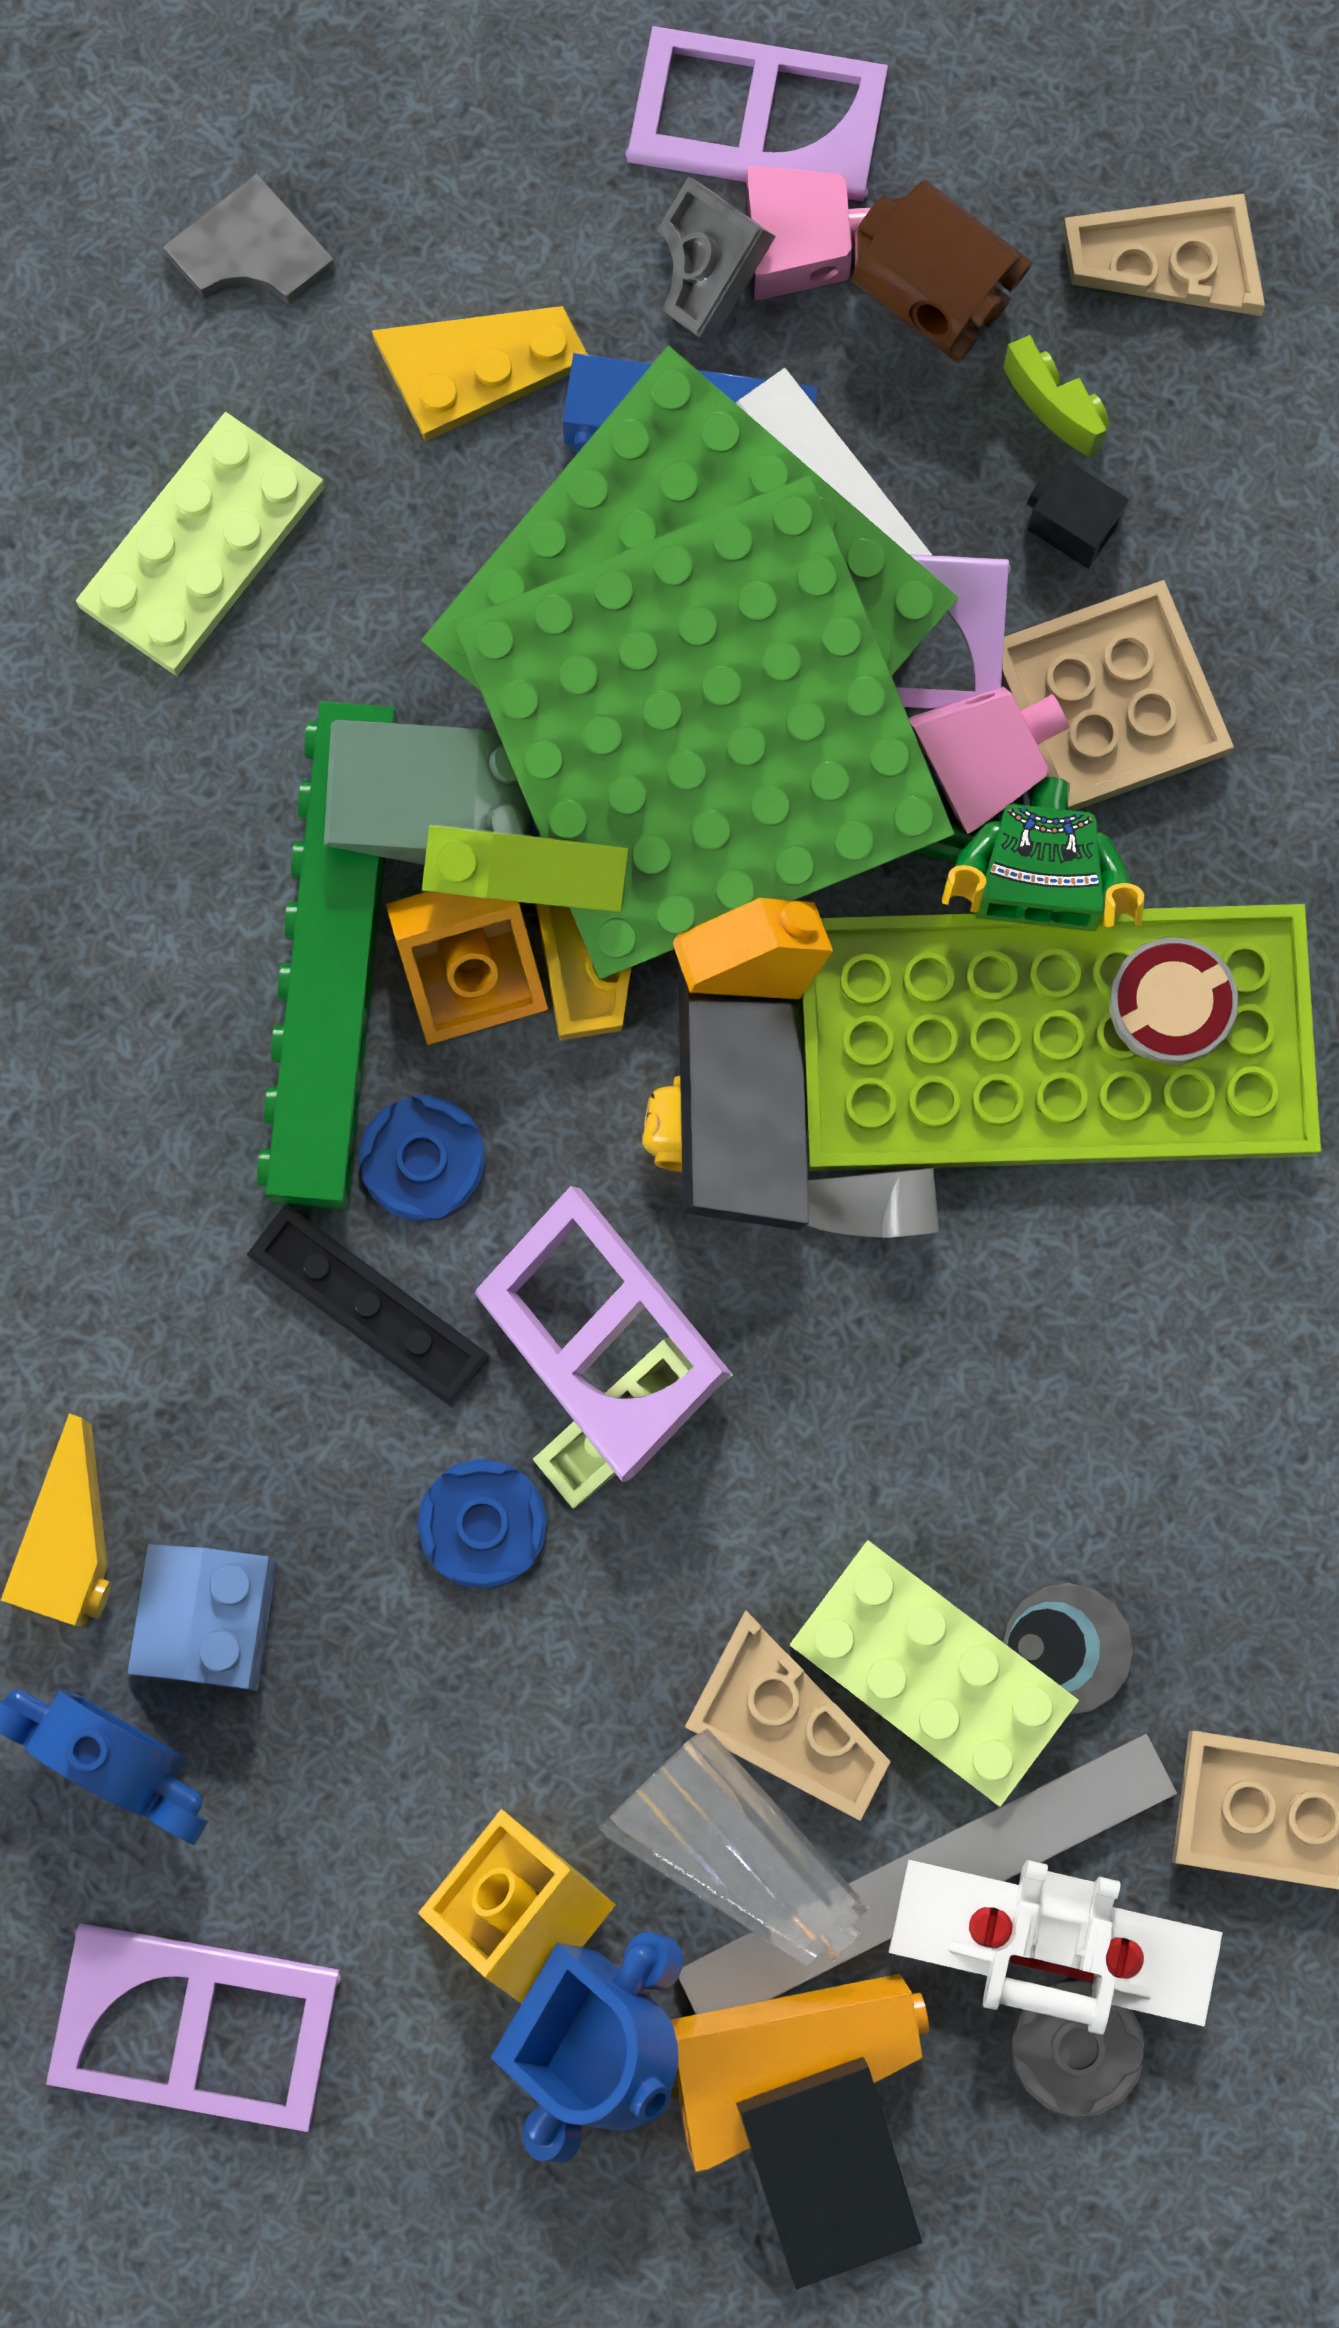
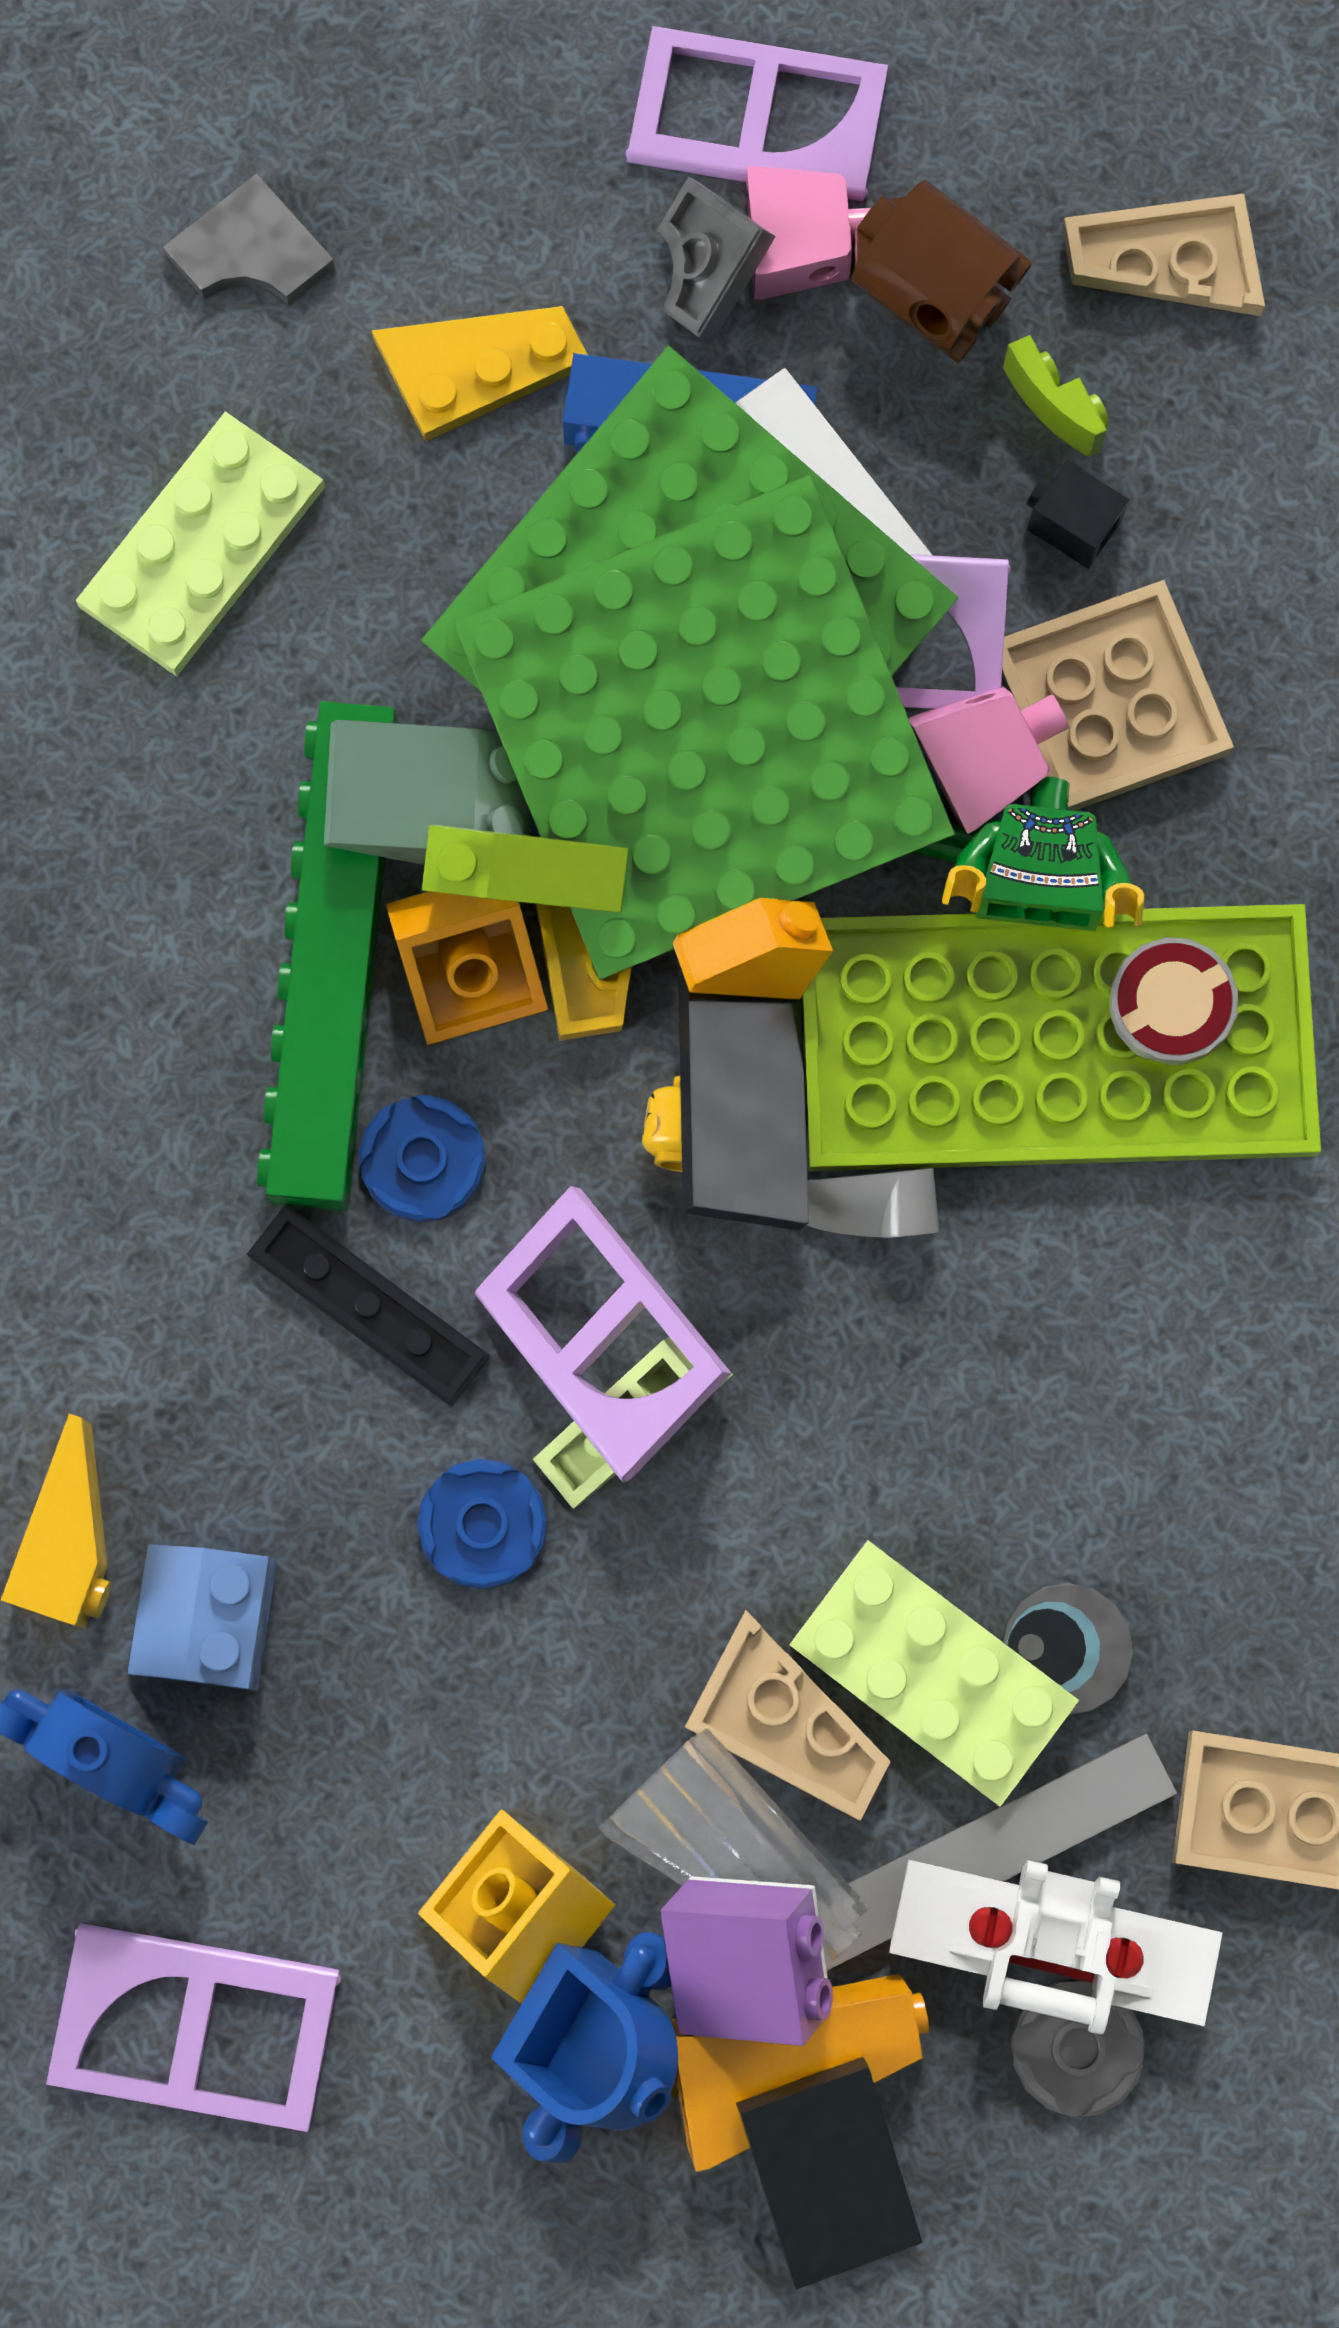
none -> medium lavender piece [660,1876,833,2046]

